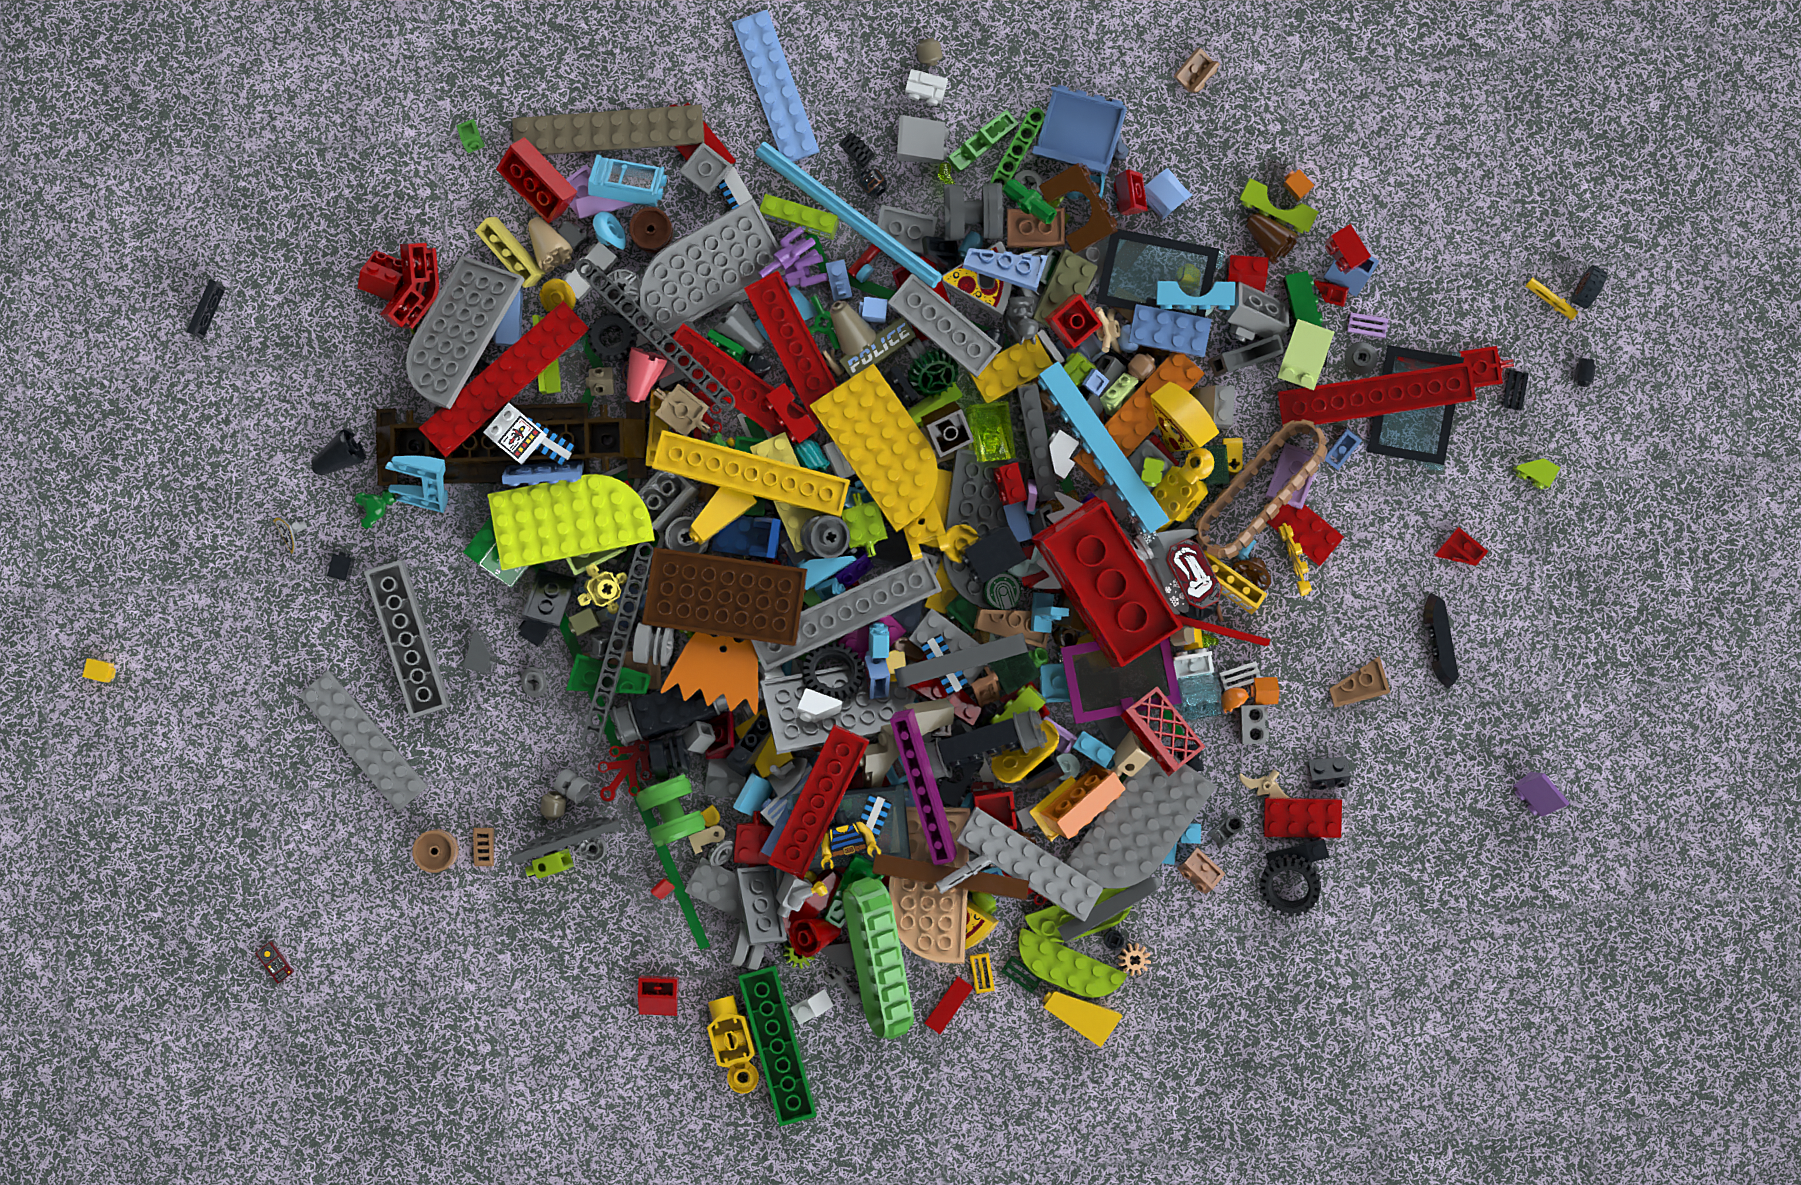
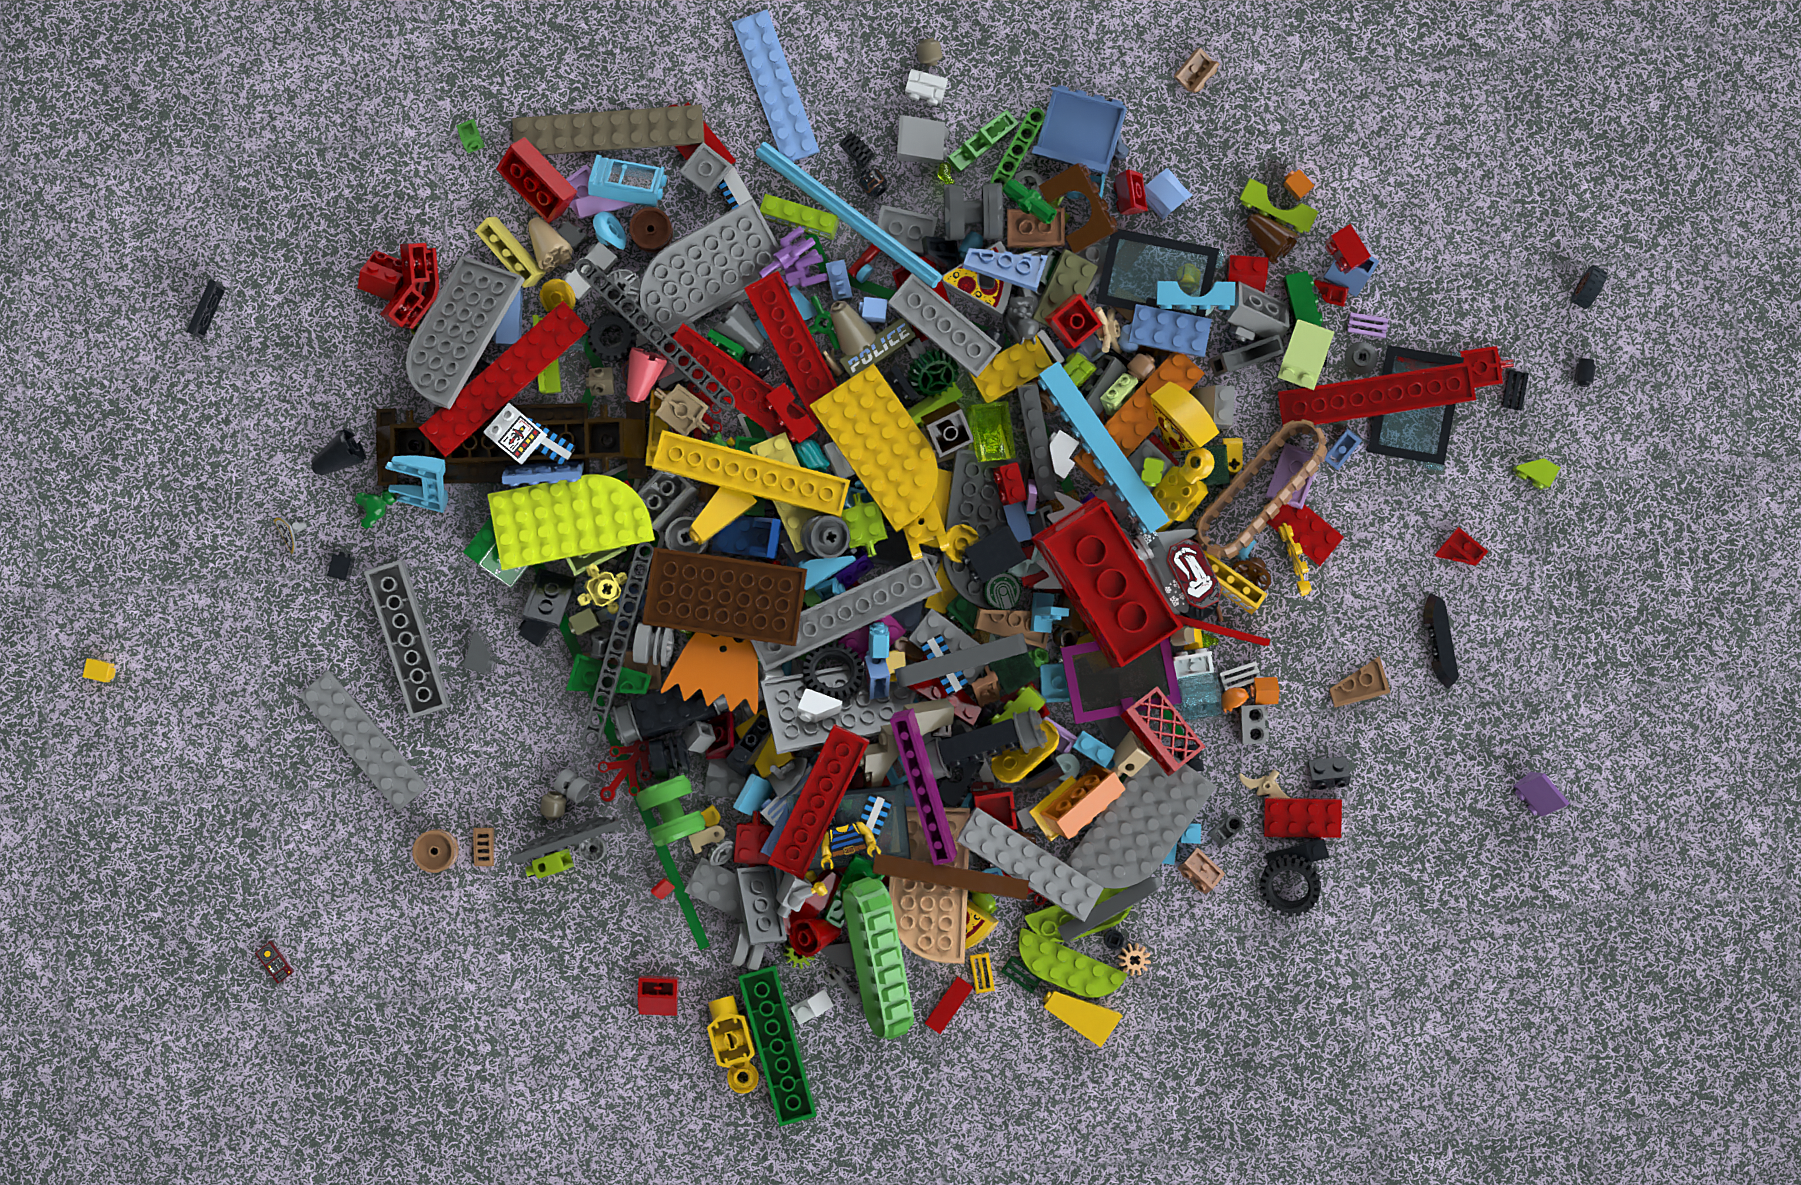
light grey gear [521,667,549,697] -> none
light grey pin [935,853,991,894] -> none
medium blue tile [1082,369,1109,396] -> none
yellow pin [1525,277,1579,321] -> none

